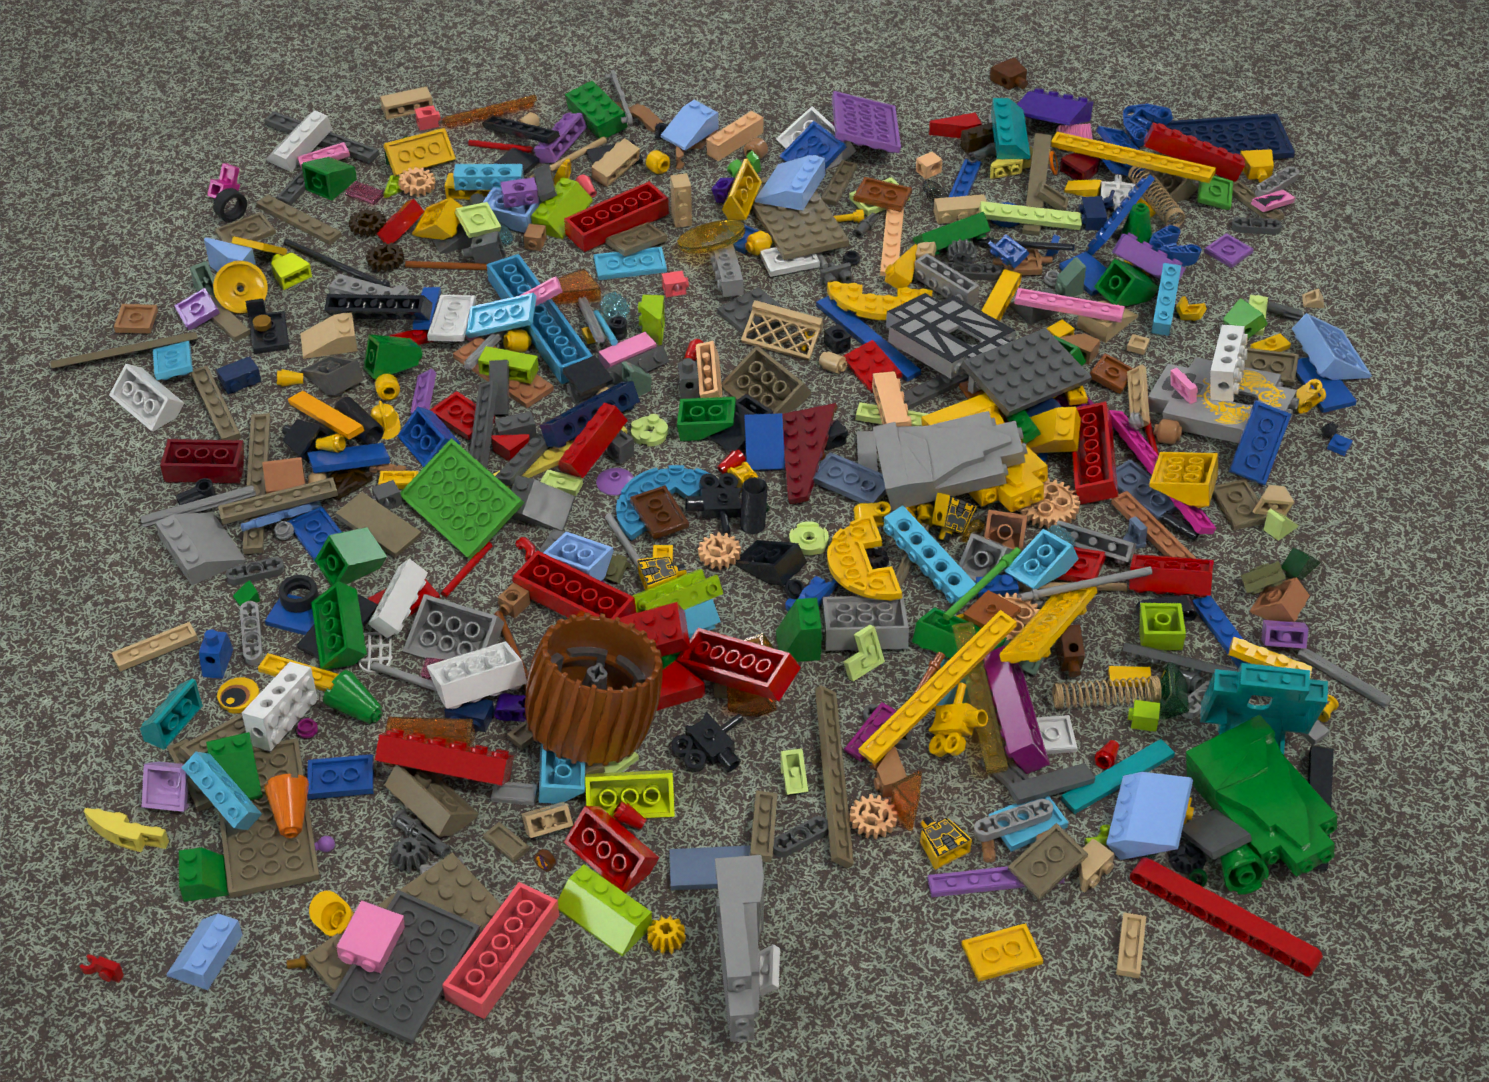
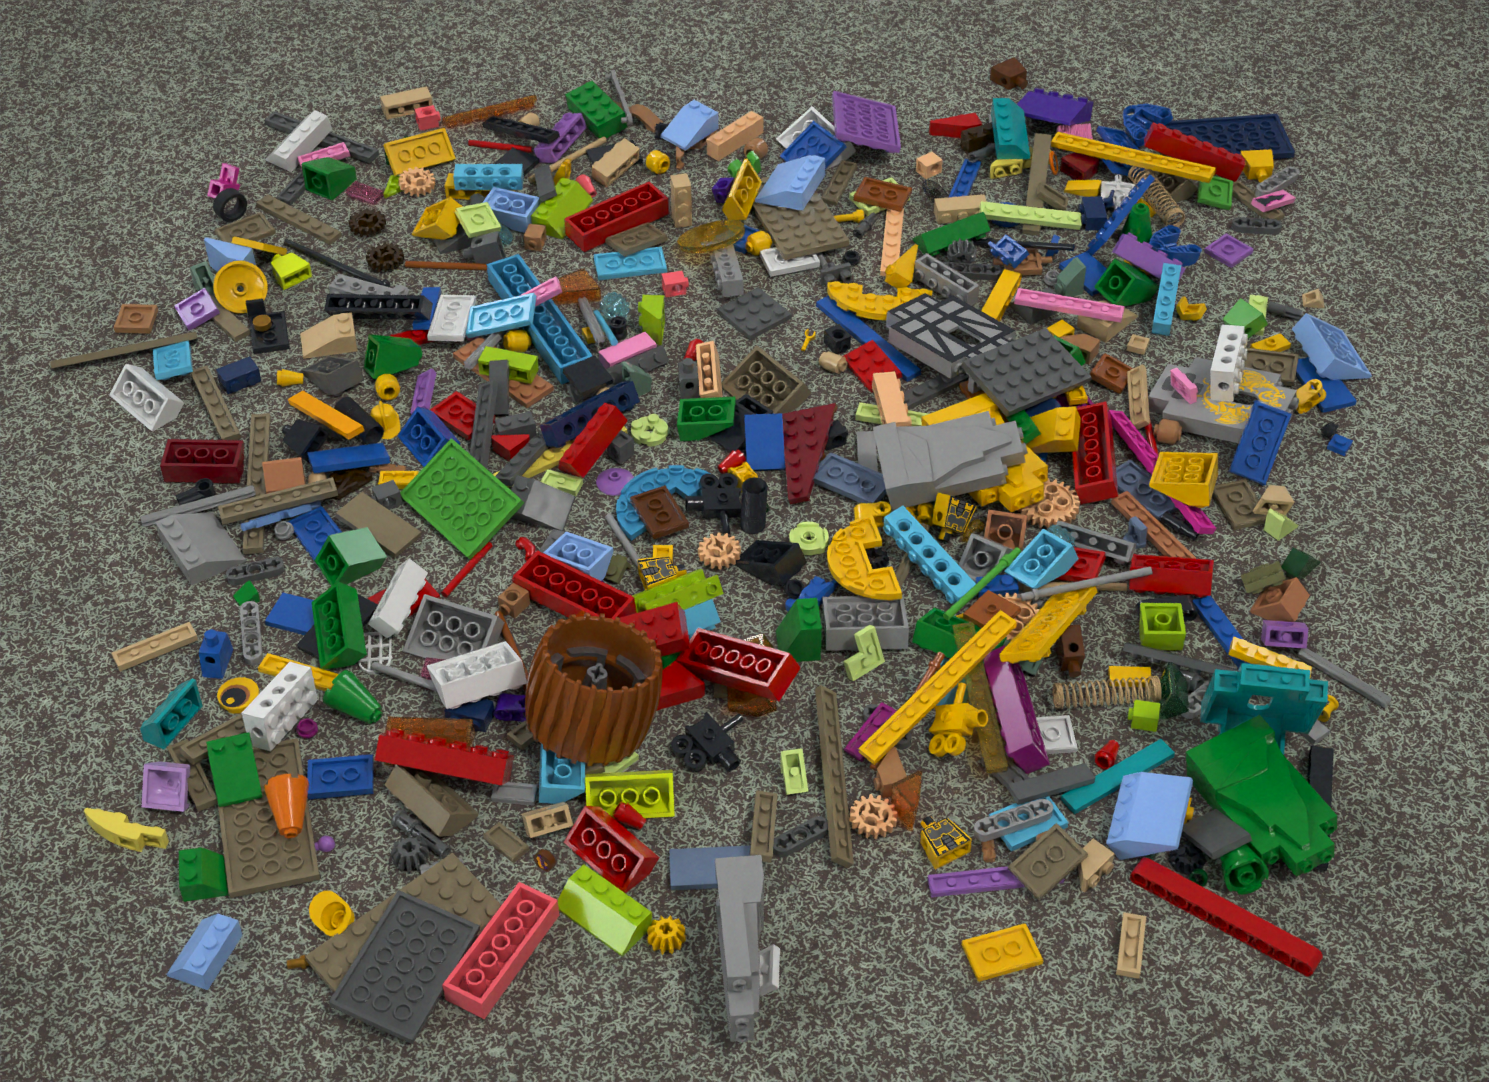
red plate [80,954,124,983] -> none
medium azure brick [182,751,262,830] -> none
black tyre [279,575,319,613] -> none
yellow cone [316,434,346,453] -> none
bright pink brick [337,900,405,974] -> none
red slope [377,198,424,244] -> none
medium lavender brick [500,177,539,208] -> none
tan fence [741,300,823,361] -> none
tan plate [916,242,936,259] -> none
lime arm [1085,824,1111,846] -> none
light grey plate [1128,412,1144,431] -> none

